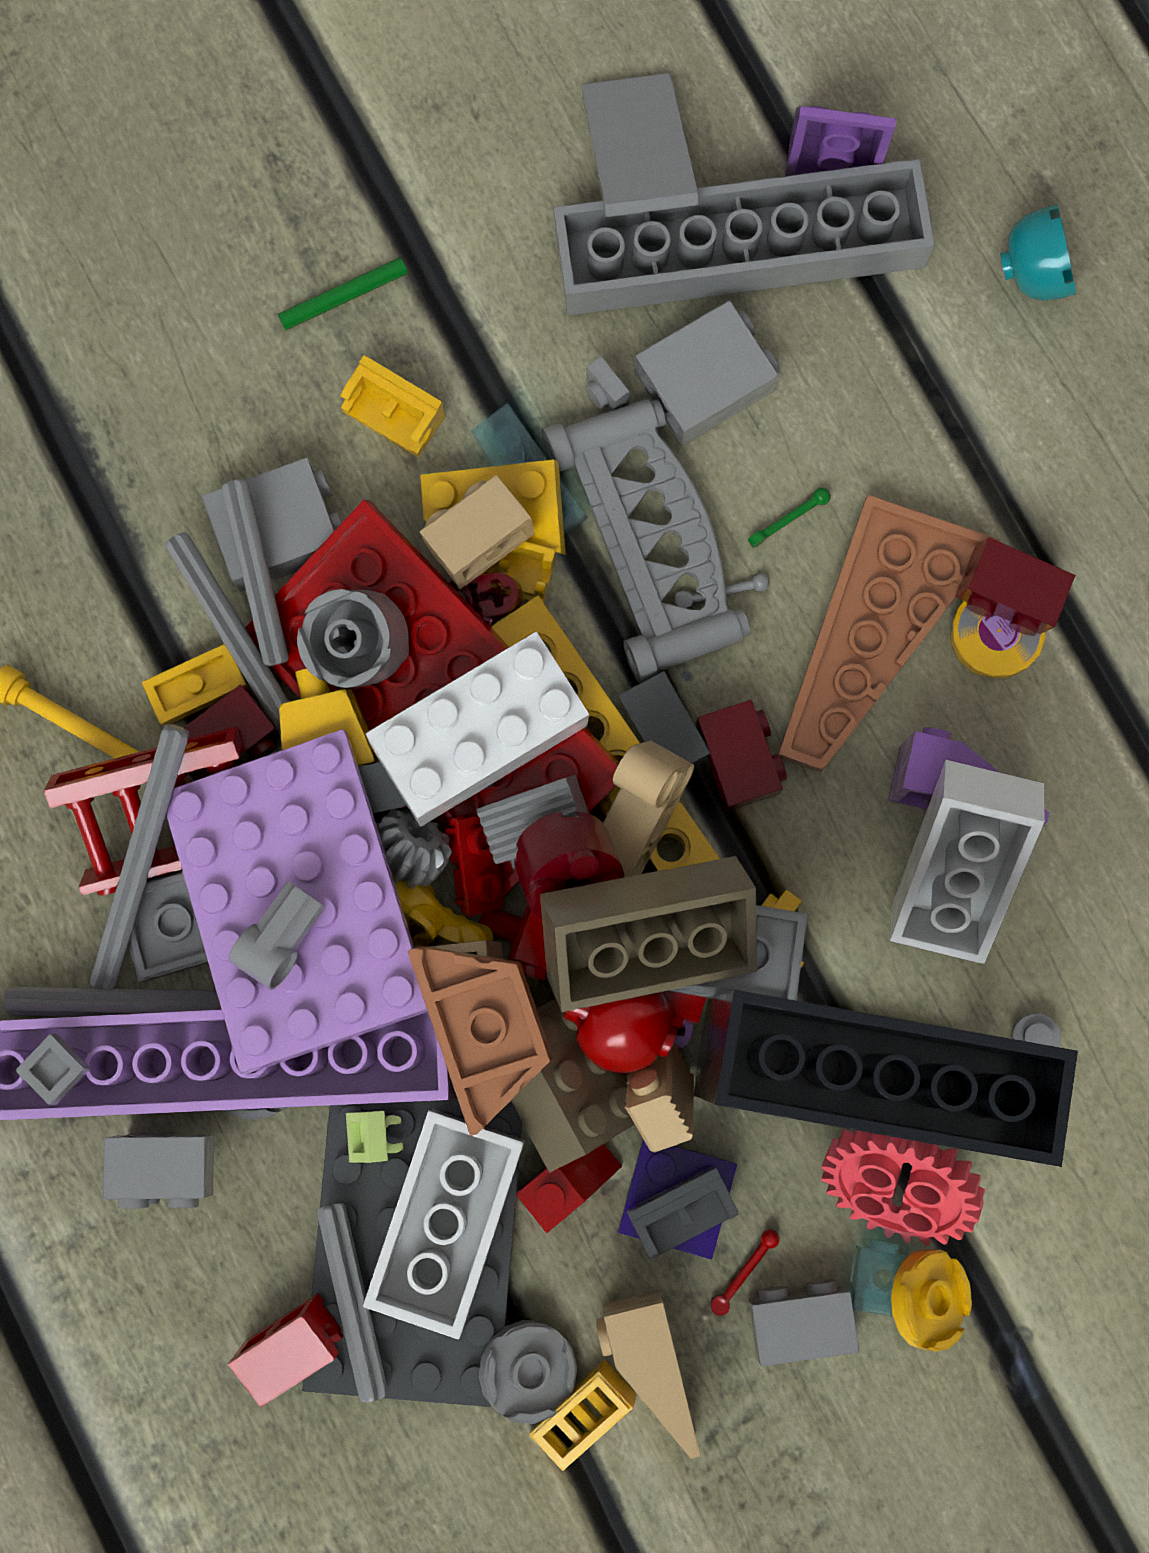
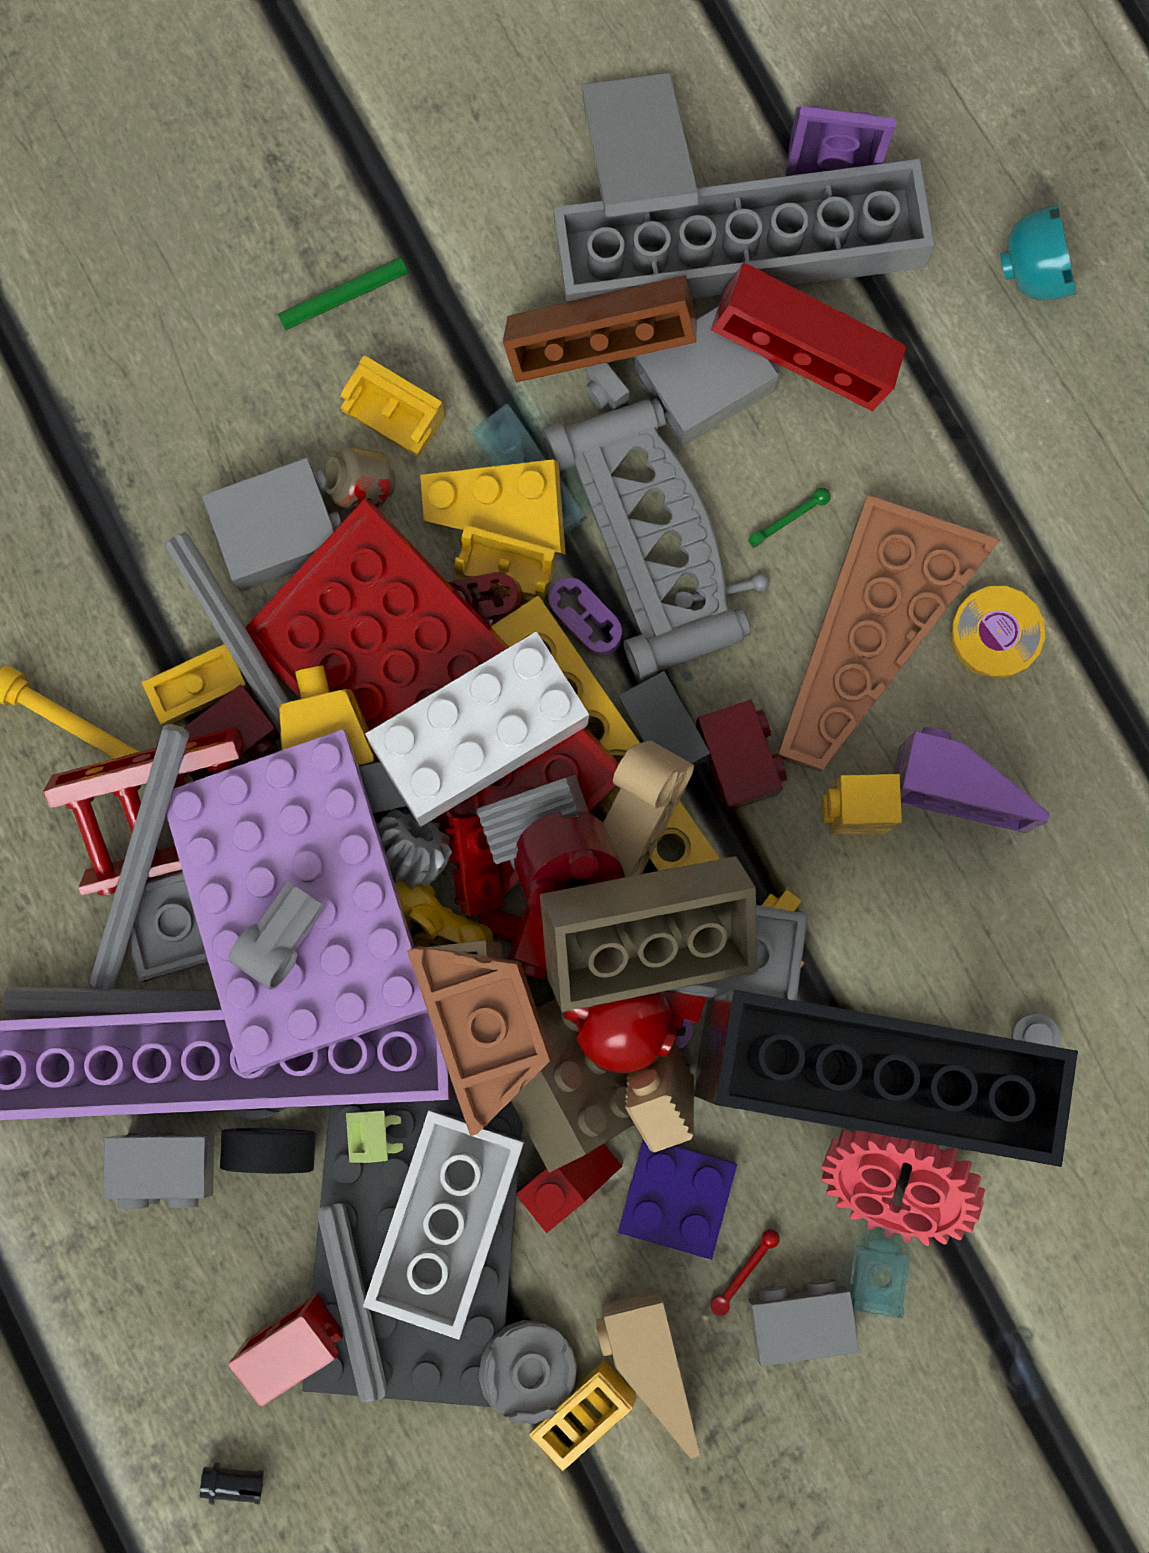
light grey plate [15,1034,91,1105] -> none
light grey axle [222,479,289,666] -> none
light grey brick [297,589,410,688] -> none
tan brick [420,475,535,590] -> none
dark grey hinge [626,1165,739,1260] -> none
white brick [890,760,1045,964] -> none
yellow tile [891,1249,972,1352] -> none
dark red brick [955,537,1076,636] -> none
none -> black pin [200,1462,264,1505]
none -> black tyre [220,1128,316,1174]
none -> dark tan head [323,447,396,509]
none -> dark orange brick [503,275,697,383]
none -> medium lavender beam [548,577,622,657]
none -> red brick [711,263,907,412]
none -> yellow brick [821,774,902,835]

